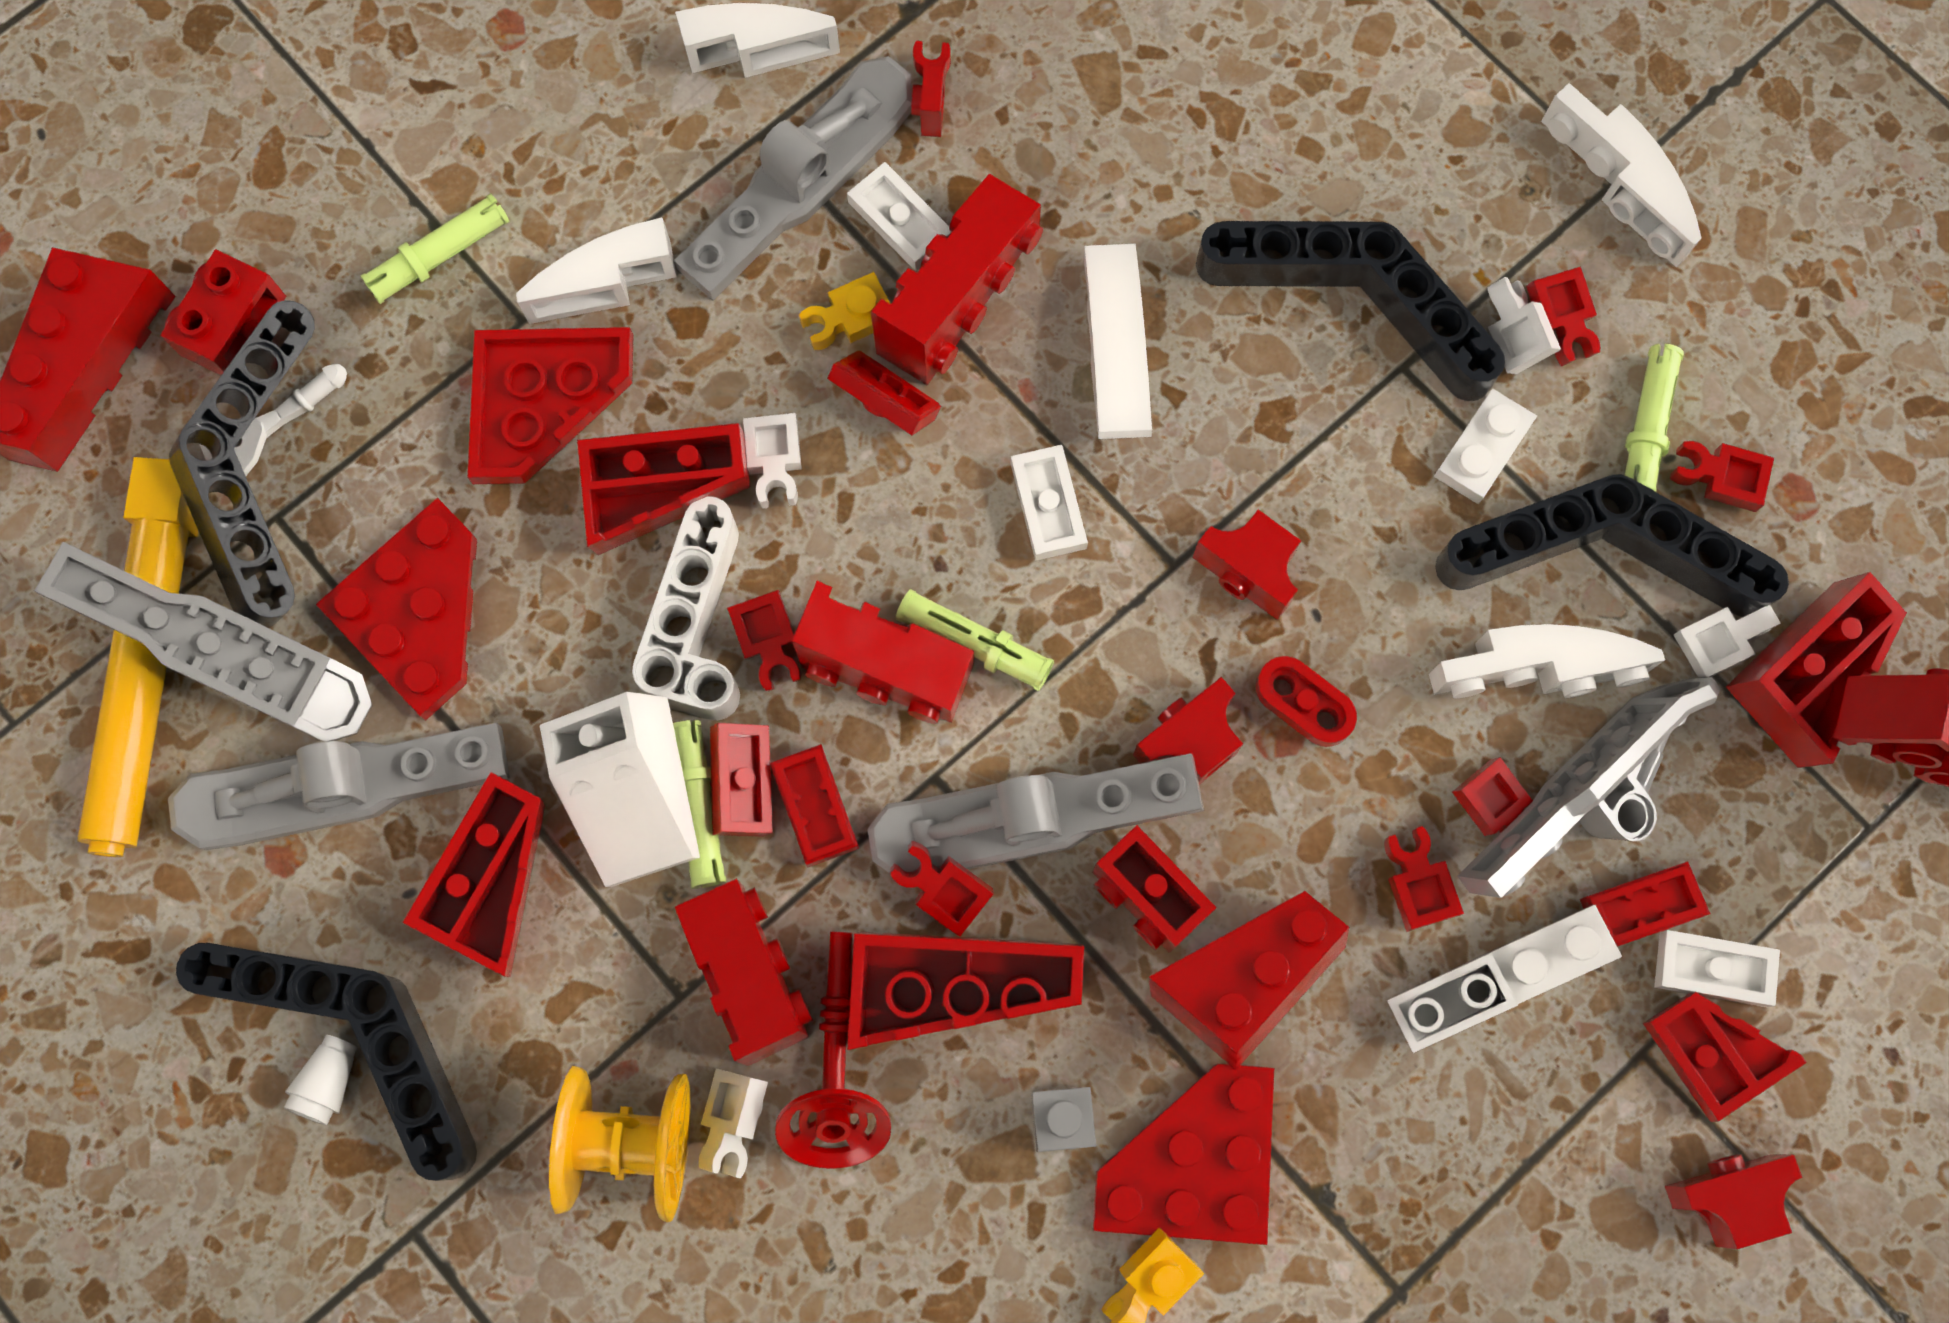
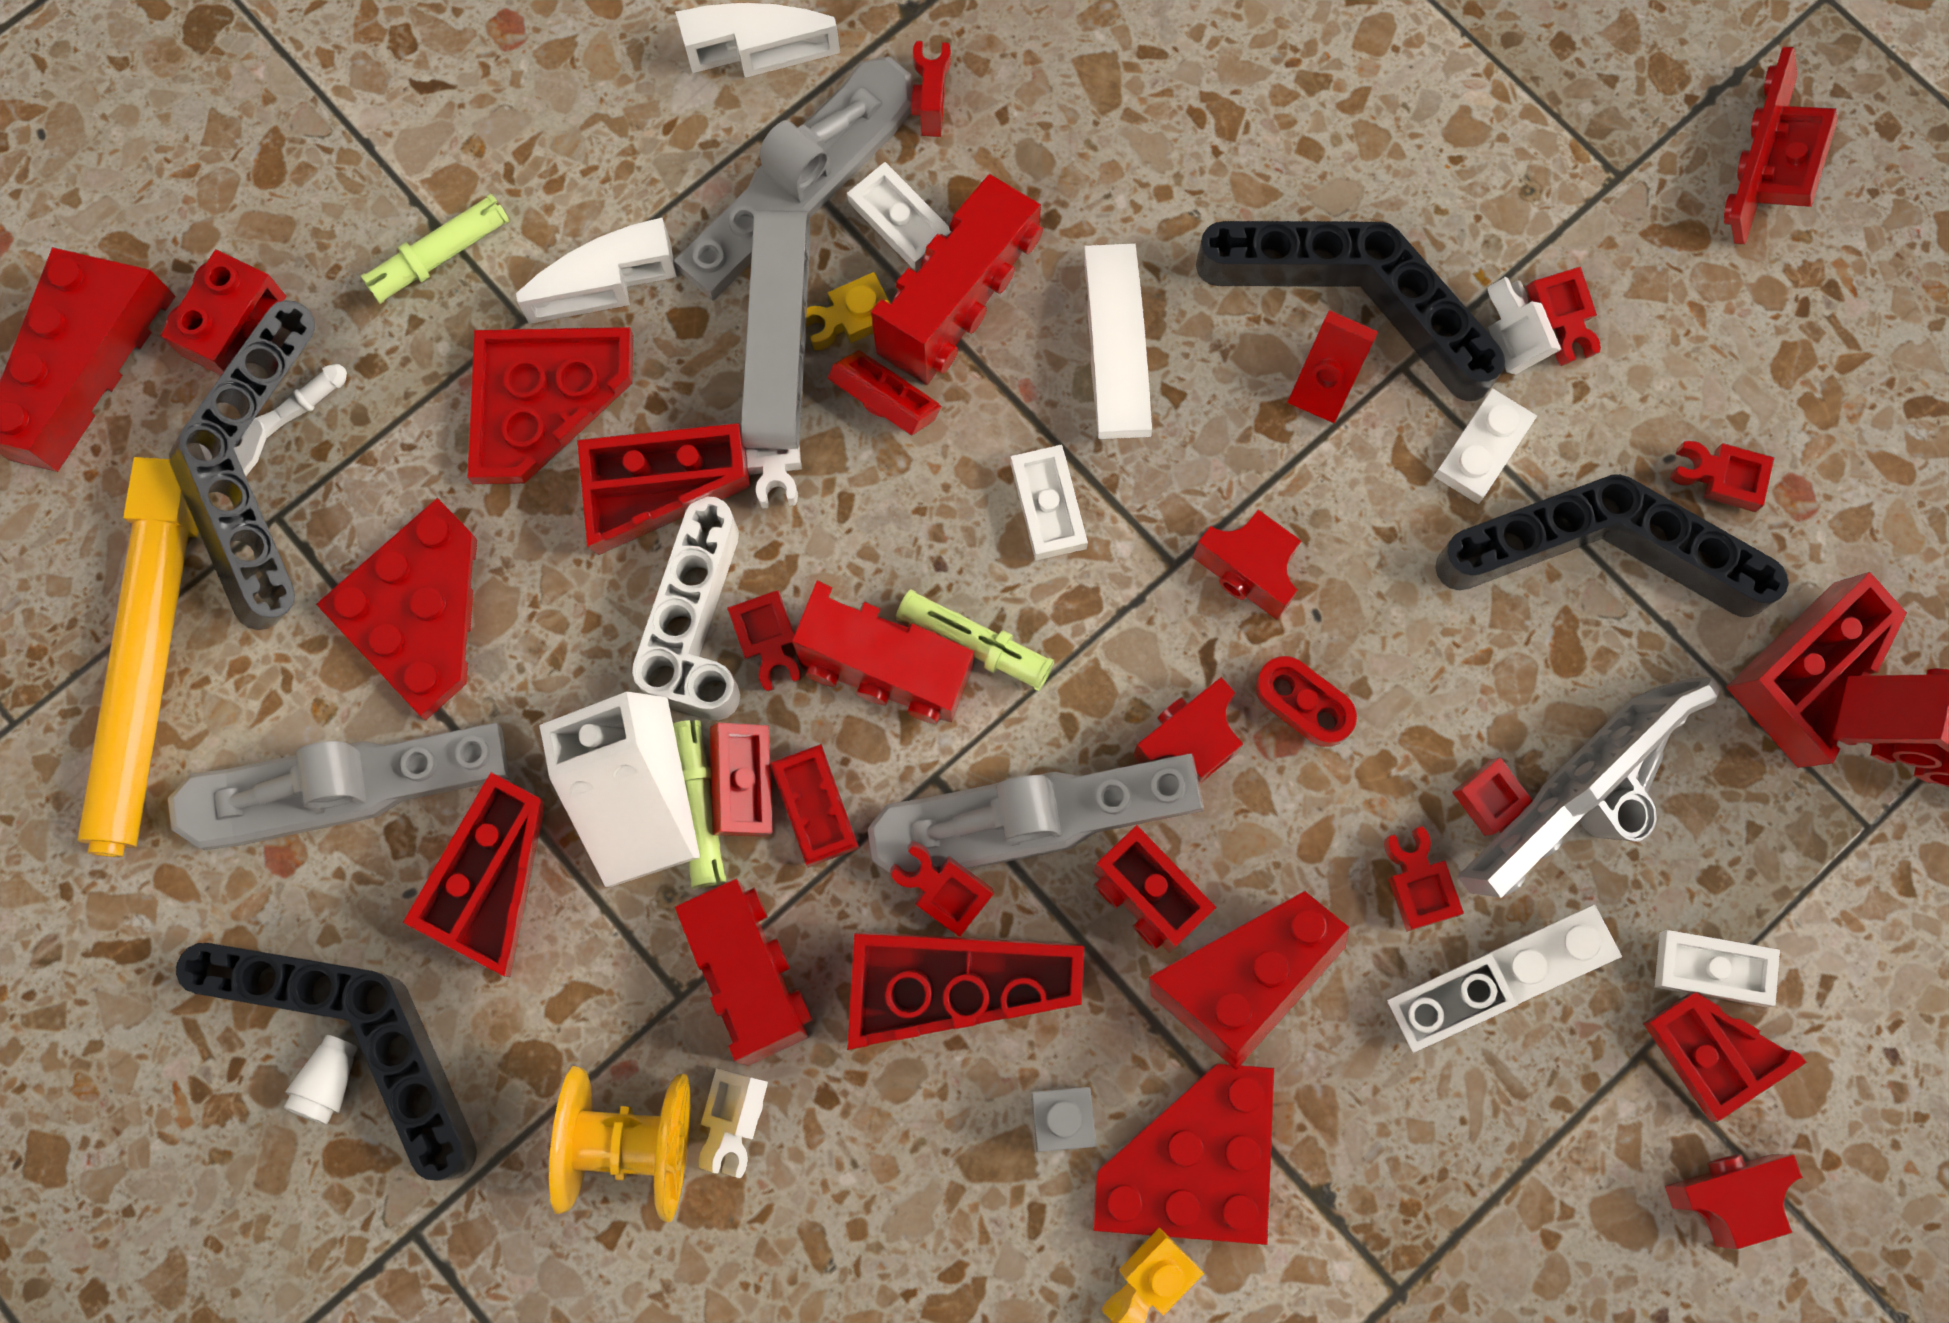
light grey piece [34,542,373,742] -> none
red dish [775,932,891,1169] -> none
white slope [1429,624,1665,699] -> none
white slope [1541,83,1701,267] -> none
red plate [1580,861,1711,947] -> none
yellowish green pin [1625,344,1684,492] -> none
white plate [1674,605,1781,678] -> none
none -> light grey beam [741,210,810,449]
none -> red brick [1287,310,1378,424]
none -> red bracket [1724,47,1838,245]

